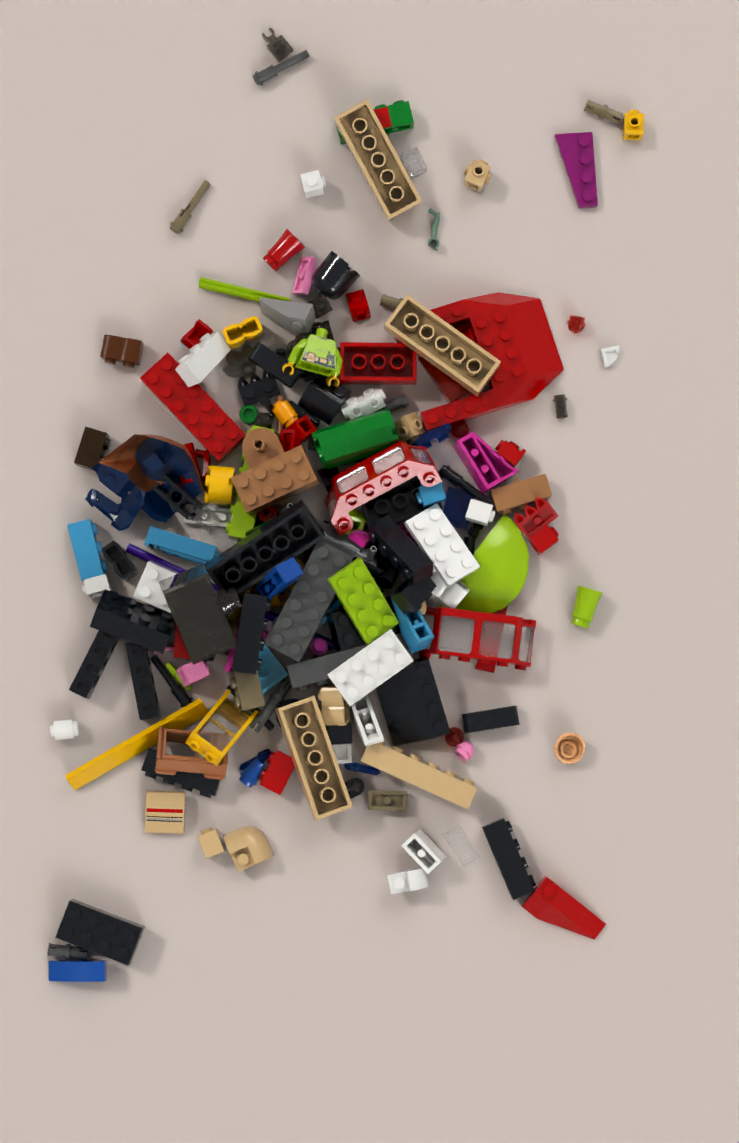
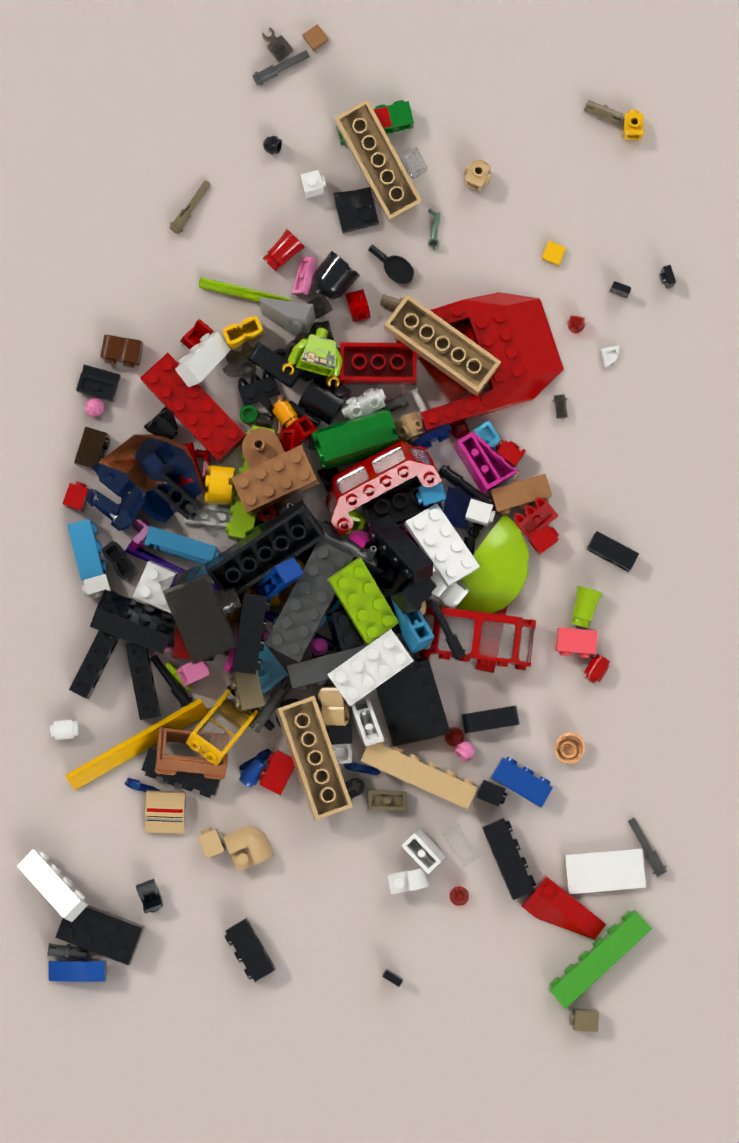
magenta wing [554,132,598,208] -> none
none -> white brick [17,849,88,922]
none -> red brick [62,481,90,512]
none -> black plate [76,364,121,402]
none -> bright pink plate [85,398,104,417]
none -> clear blue piece [125,778,160,792]
none -> magenta bracket [129,518,150,552]
none -> black bracket [136,879,163,913]
none -> black brick [144,407,178,439]
none -> black brick [224,918,276,982]
none -> black plate [263,135,282,155]
none -> medium nougat tile [302,24,329,51]
none -> black plate [333,187,379,233]
none -> black piece [368,244,414,284]
none -> black tile [382,968,403,987]
none -> white piece [409,387,428,412]
none -> black pin [429,600,466,660]
none -> clear red plate [449,886,469,906]
none -> medium azure plate [471,420,500,448]
none -> black brick [476,780,507,807]
none -> blue brick [490,756,553,808]
none -> yellow tile [541,241,566,266]
none -> bright green brick [548,910,652,1009]
none -> coral piece [555,627,598,658]
none -> white tile [565,848,646,894]
none -> dark tan brick [569,1008,599,1032]
none -> red brick [583,654,610,684]
none -> black piece [586,531,639,572]
none -> black tile [609,281,631,298]
none -> dark grey pin [628,818,667,877]
none -> black plate [659,265,676,289]

